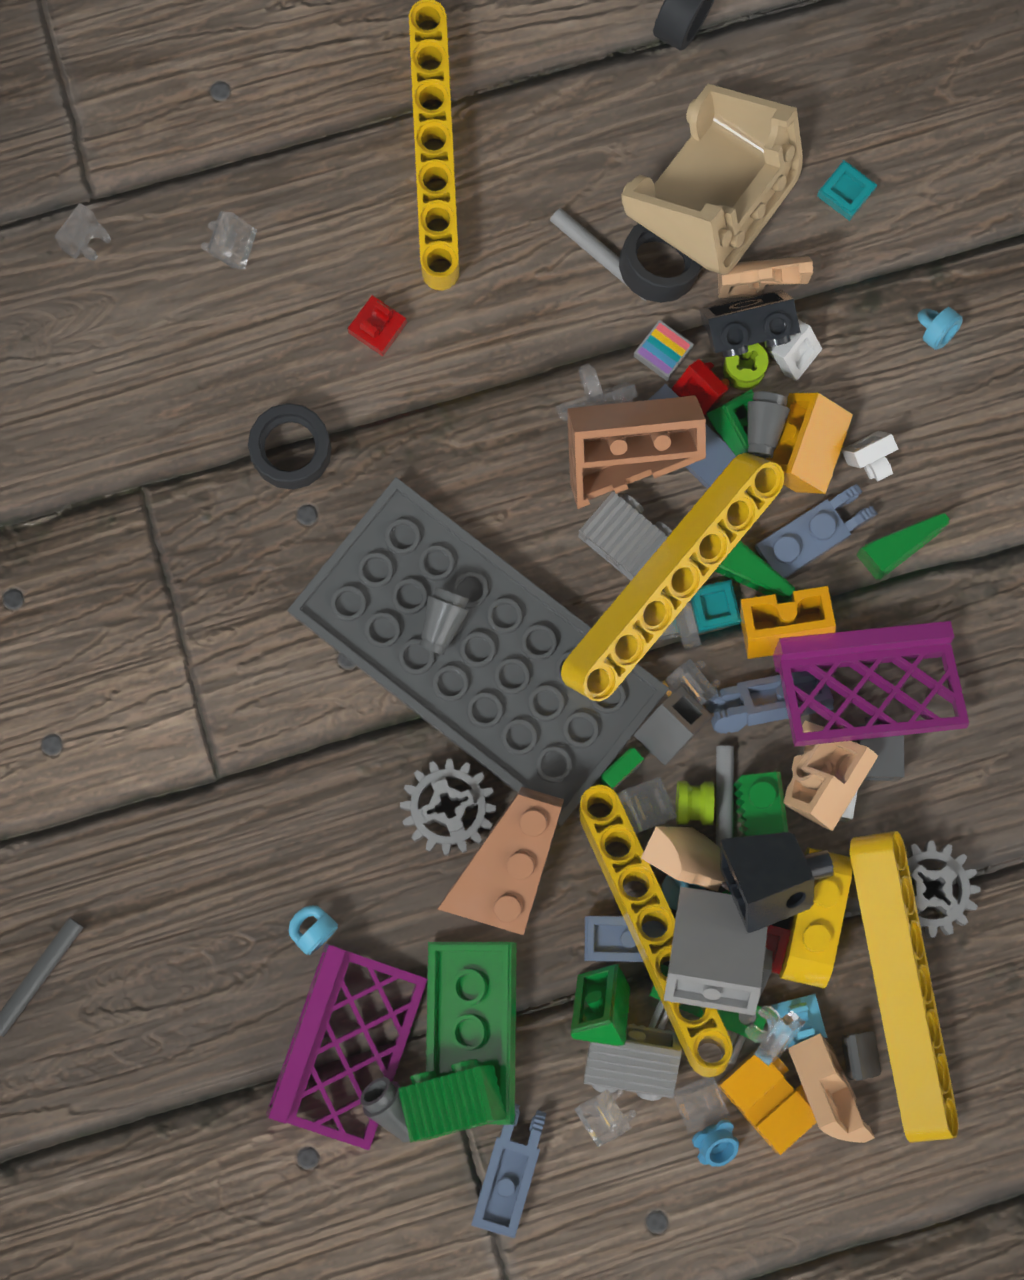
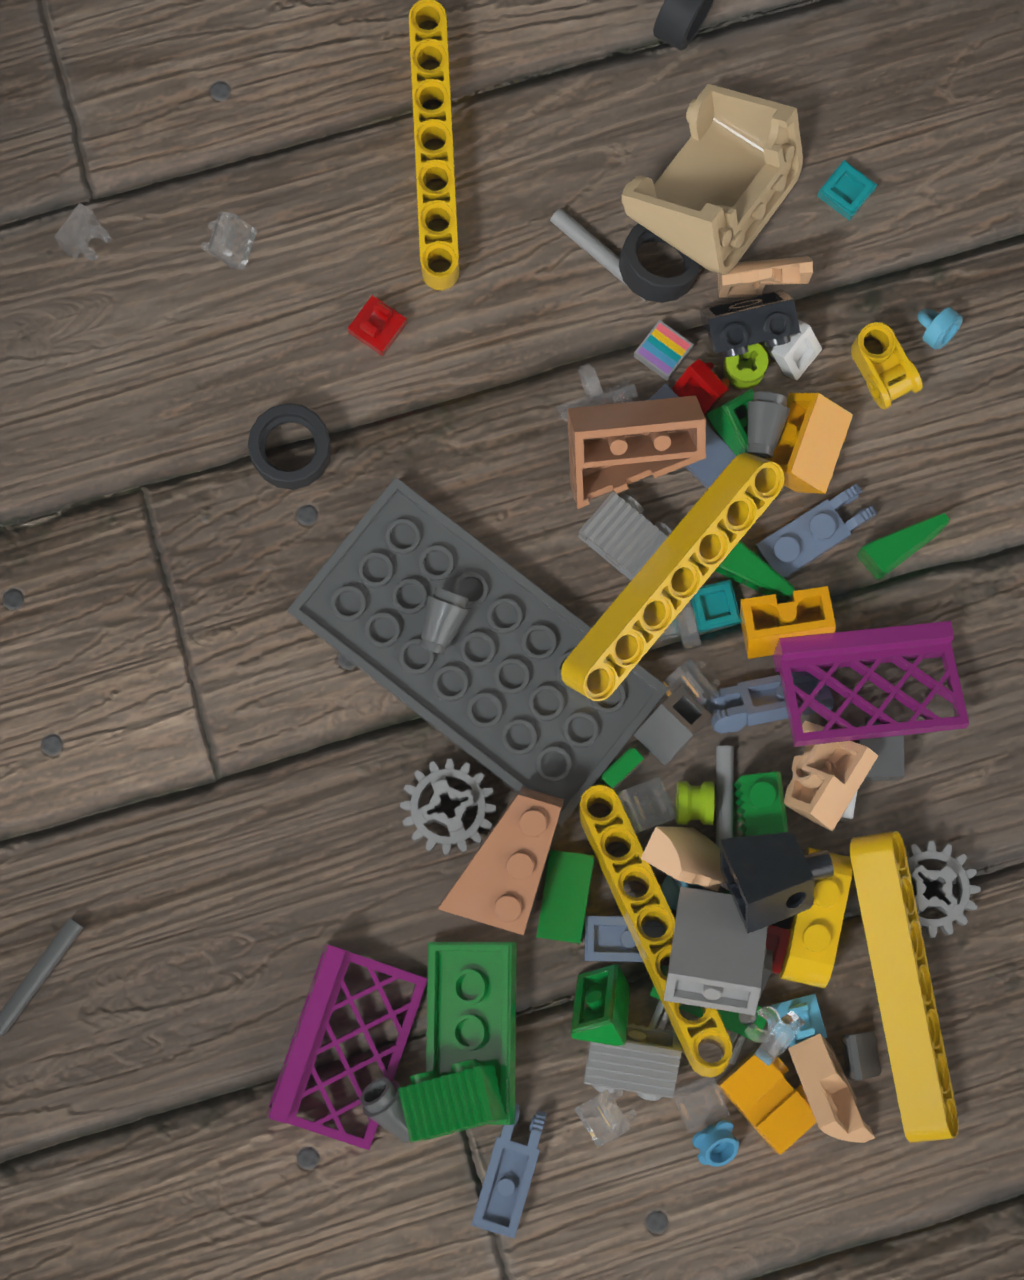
medium azure tile [288,905,338,955] -> none
white tile [841,431,898,481] -> none
none -> green slope [536,850,594,945]
none -> yellow piece [851,322,923,410]

